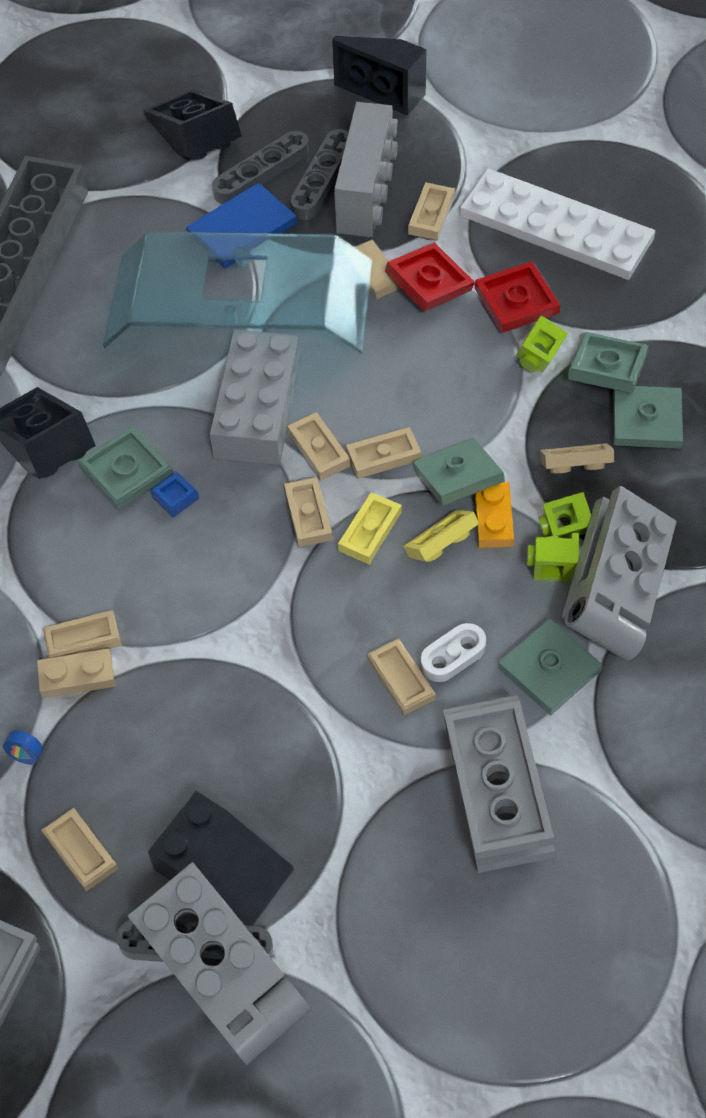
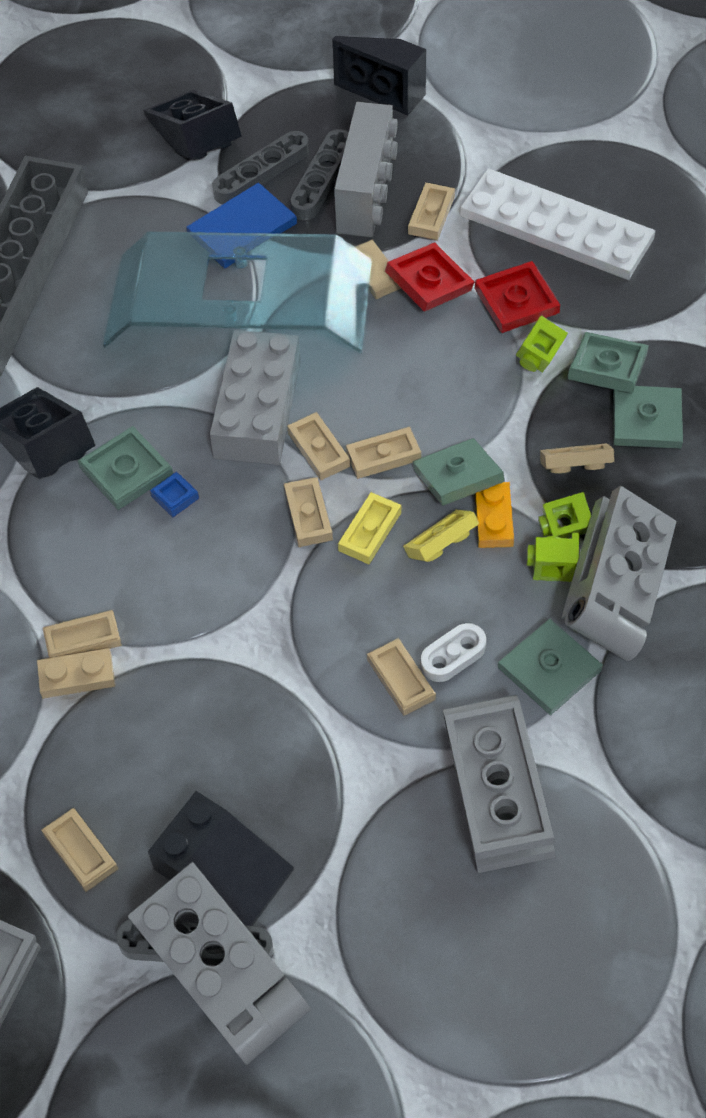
blue tile [3,731,43,765] -> none

